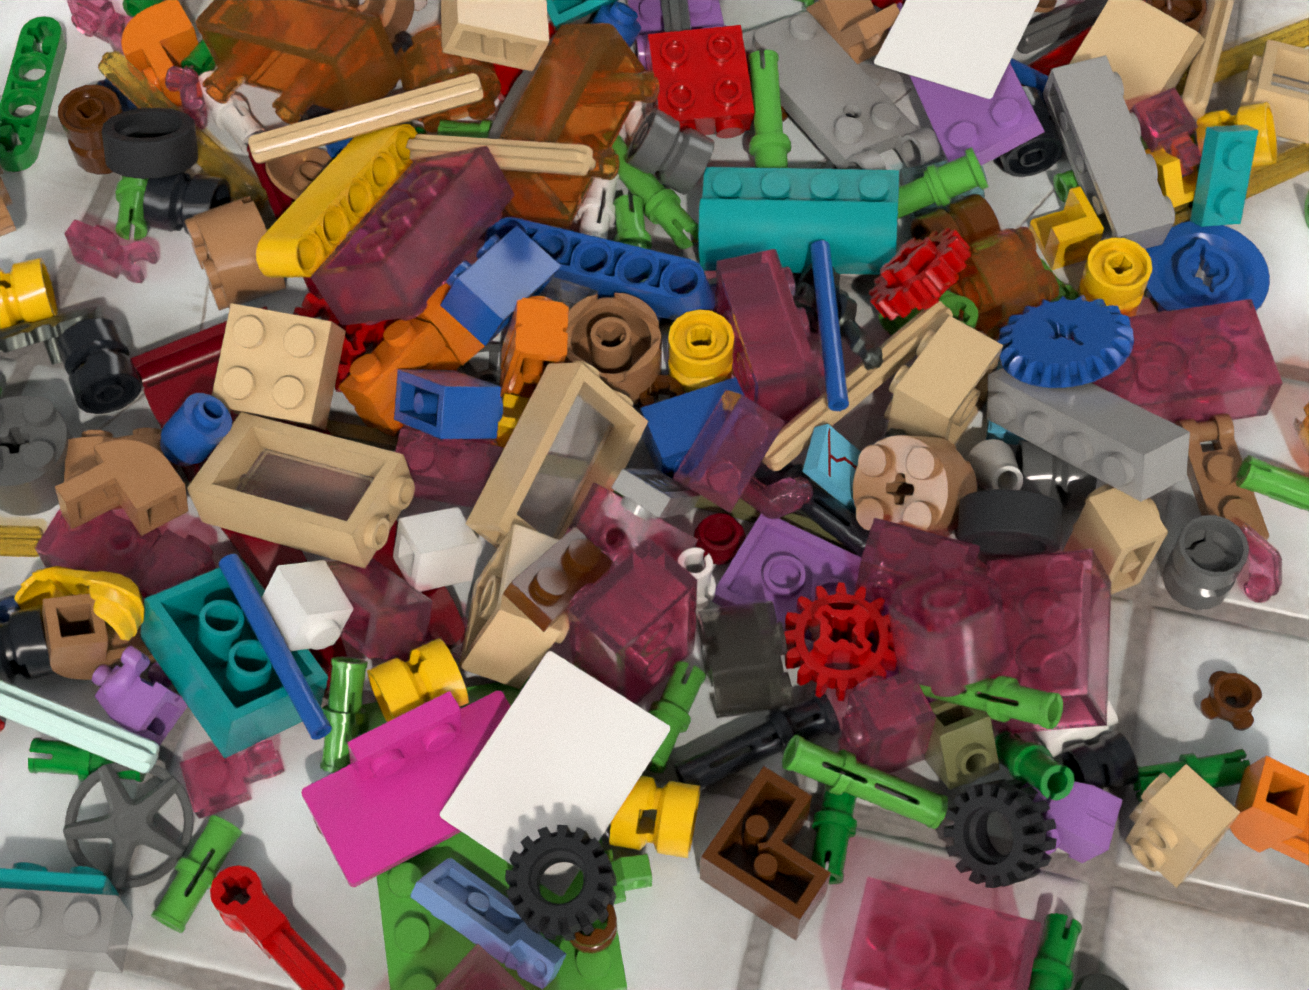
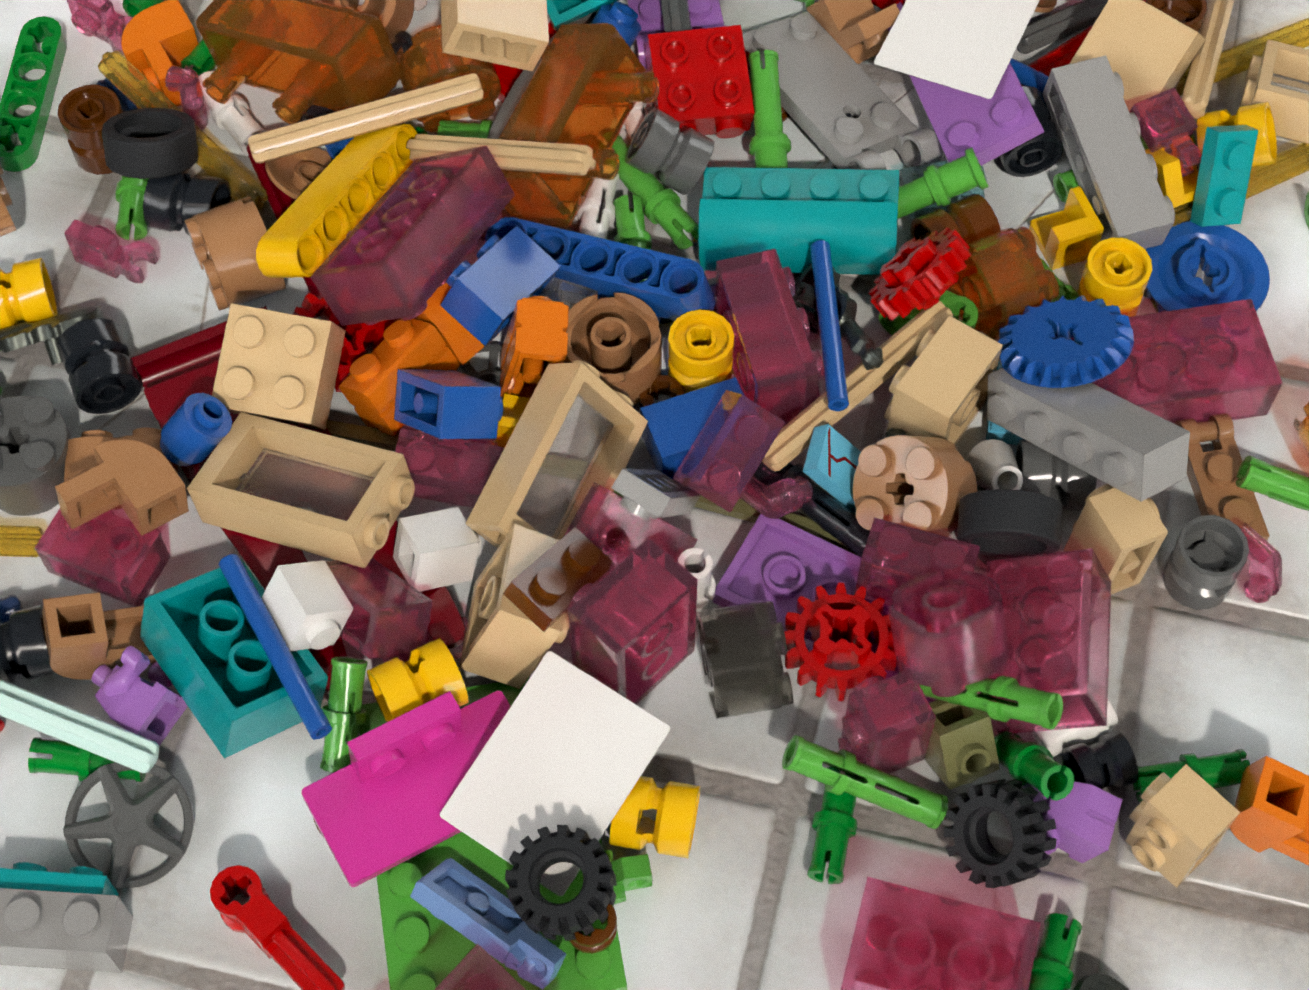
yellow piece [14,566,144,641] -> none
clear pink brick [128,529,217,604] -> none
bright green pin [151,815,243,933] -> none
clear pink plate [180,740,285,819] -> none
bright green pin [648,661,706,773] -> none
black pin [674,689,841,789] -> none
dark red plate [693,513,746,565] -> none
reddish brown brick [700,766,831,941] -> none
reddish brown plate [1200,671,1262,731] -> none

